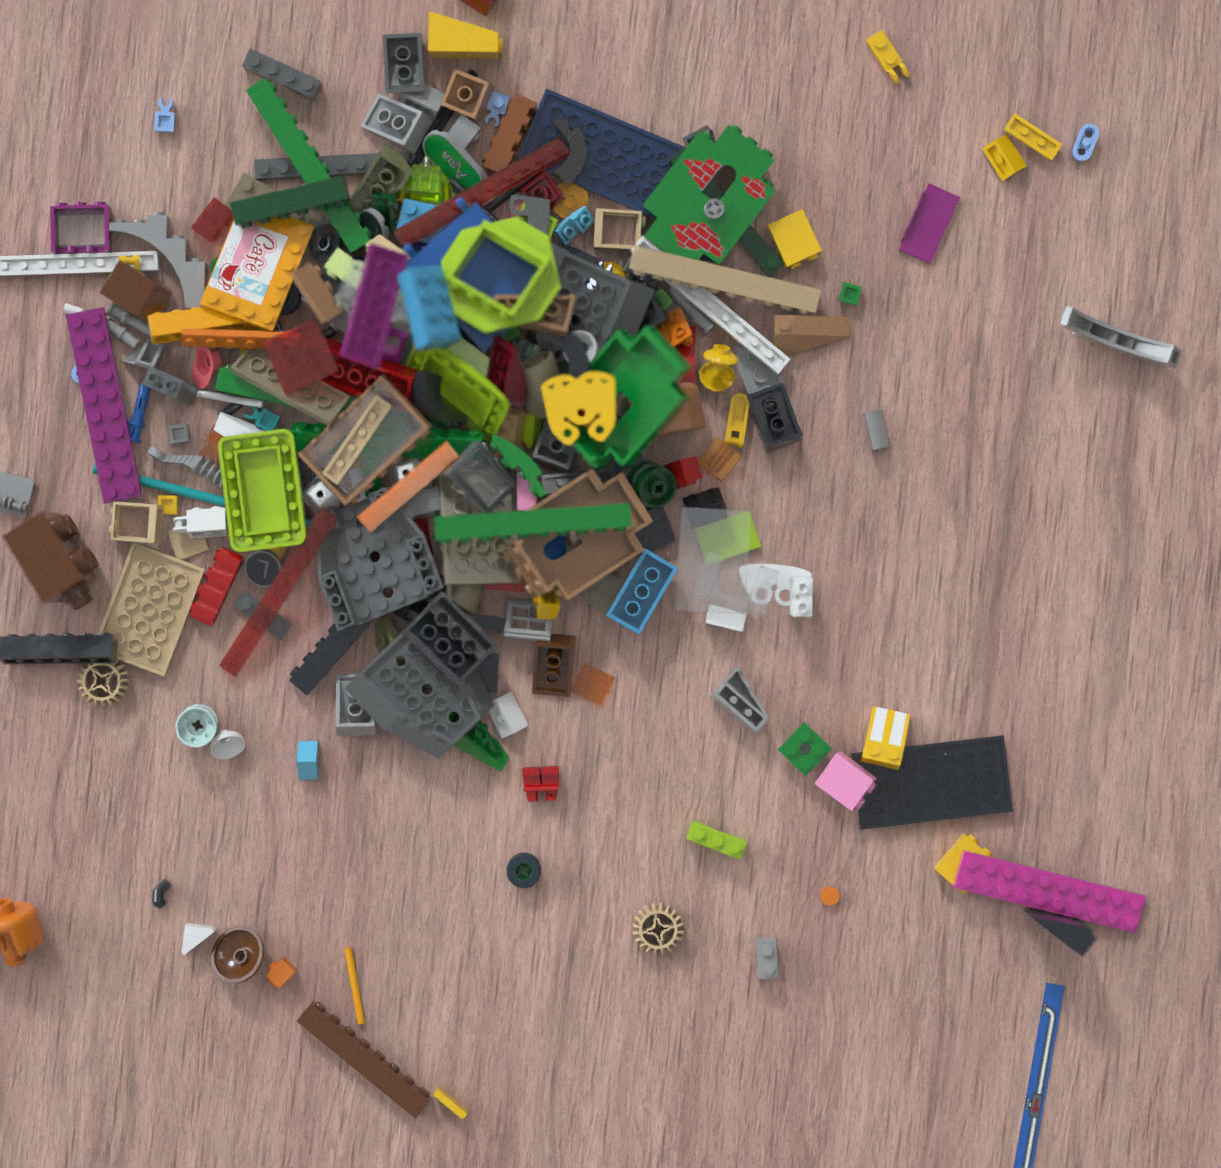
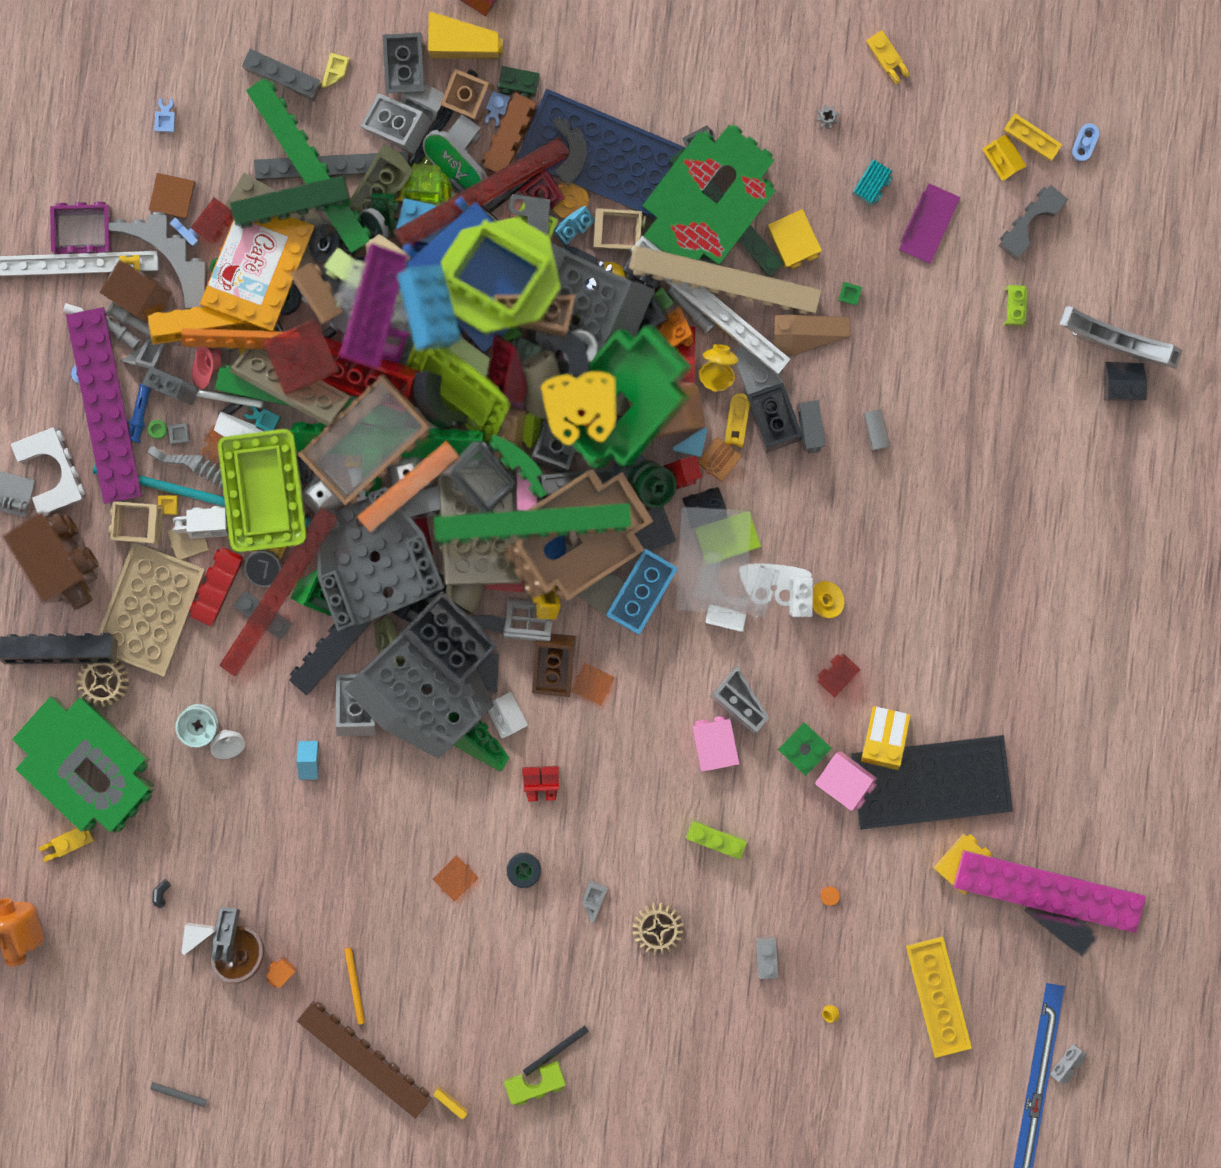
tan plate [322,394,393,485] -> none
light grey wheel [704,199,724,219] -> none
none -> white arch [11,427,86,513]
none -> green panel [12,696,154,833]
none -> yellow hinge [38,828,95,862]
none -> bright green tile [148,420,168,439]
none -> dark orange tile [149,173,195,219]
none -> dark grey bar [150,1082,207,1107]
none -> light blue plate [170,218,201,248]
none -> hinge [212,907,240,962]
none -> green slope [290,569,332,616]
none -> light yellow tile [321,53,350,89]
none -> clear orange piece [433,855,479,901]
none -> dark green bracket [497,66,540,99]
none -> lime arch [504,1061,566,1106]
none -> black bar [523,1025,589,1076]
none -> light grey slope [583,880,608,923]
none -> medium azure slope [672,427,707,458]
none -> bright pink brick [692,715,739,772]
none -> dark grey window [797,400,825,454]
none -> yellow dish [812,581,845,619]
none -> light grey gear [816,105,840,129]
none -> clear red brick [816,653,861,698]
none -> yellow plate [822,1005,840,1023]
none -> teal brick [852,159,893,206]
none -> yellow plate [906,936,972,1058]
none -> dark grey arch [998,185,1068,260]
none -> lime window [1004,285,1028,327]
none -> light grey hinge [1050,1044,1087,1085]
none -> black slope [1104,362,1147,402]

